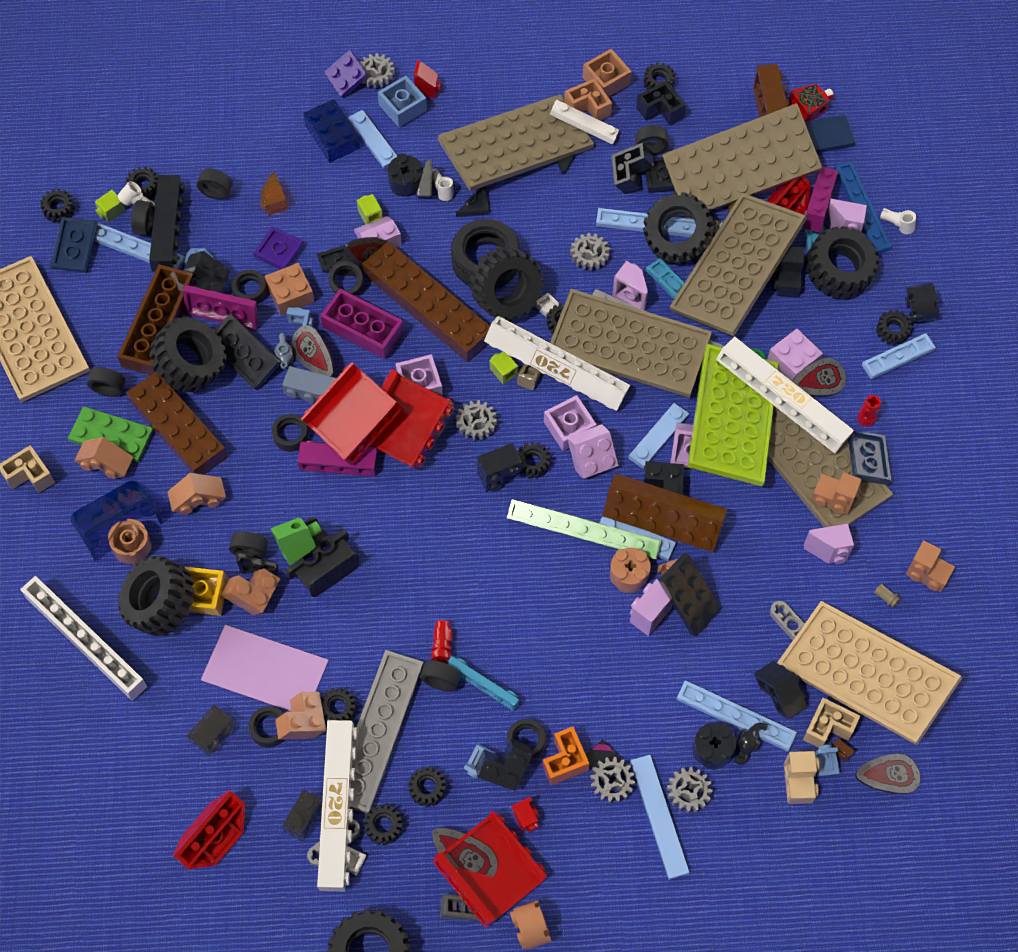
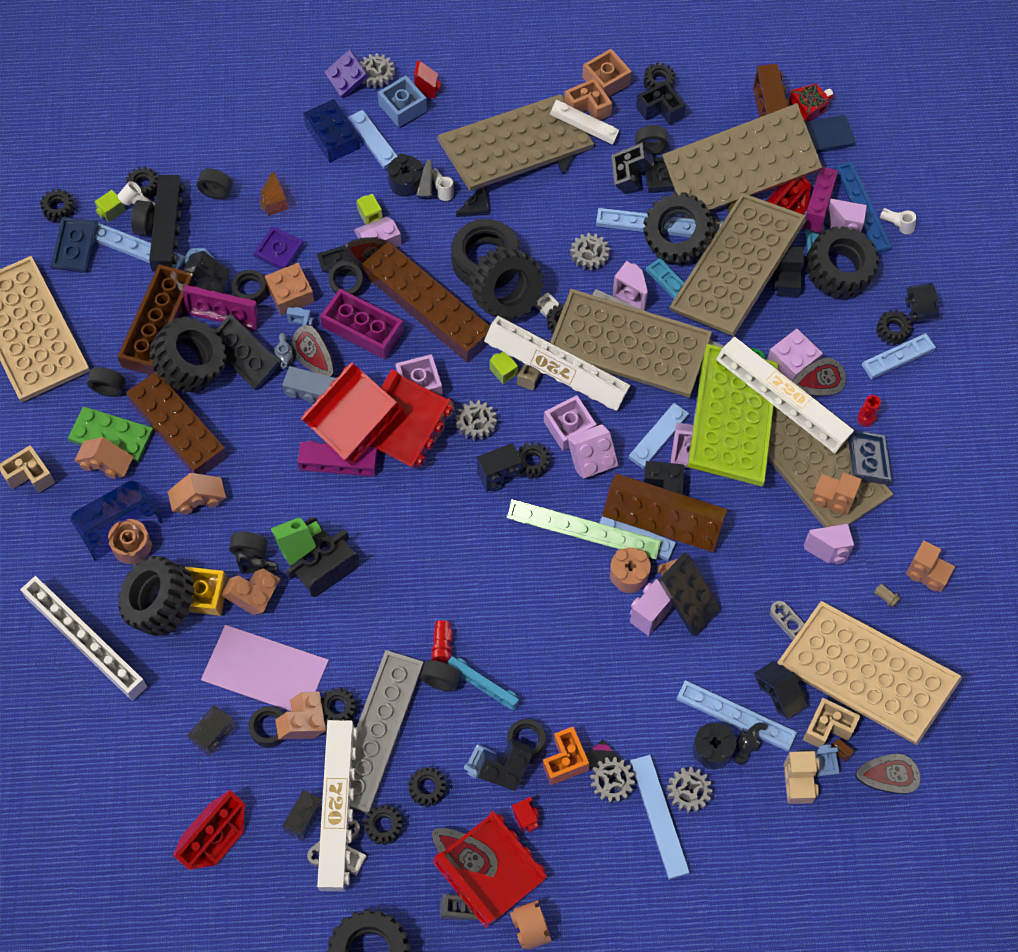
black tyre [271,414,309,452] -> none

